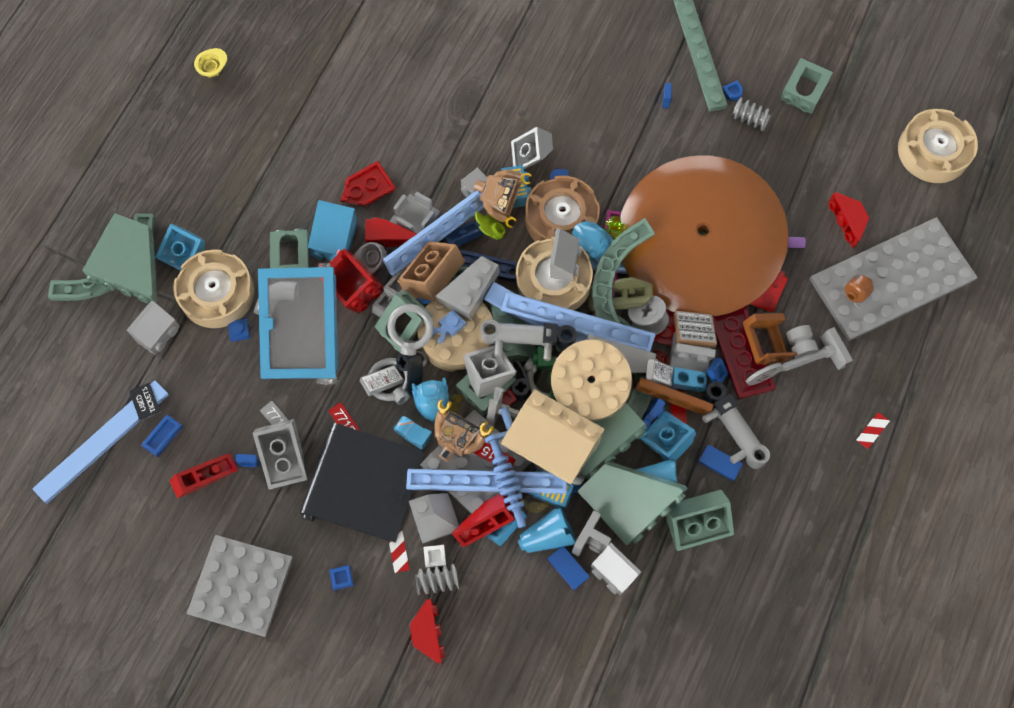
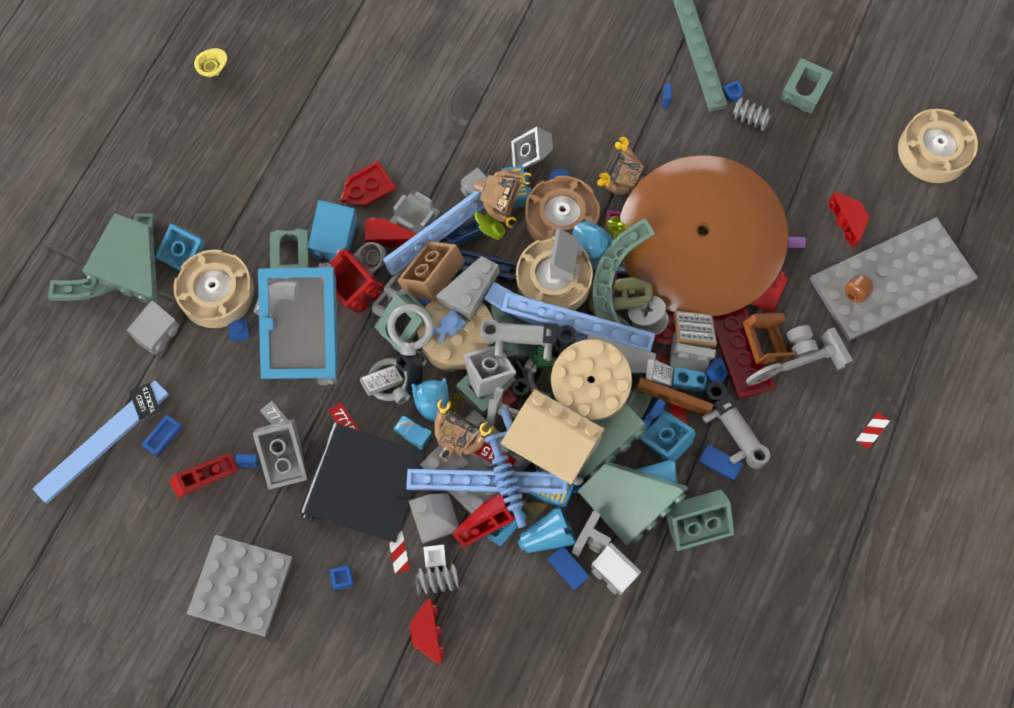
none -> torso [597,137,644,195]

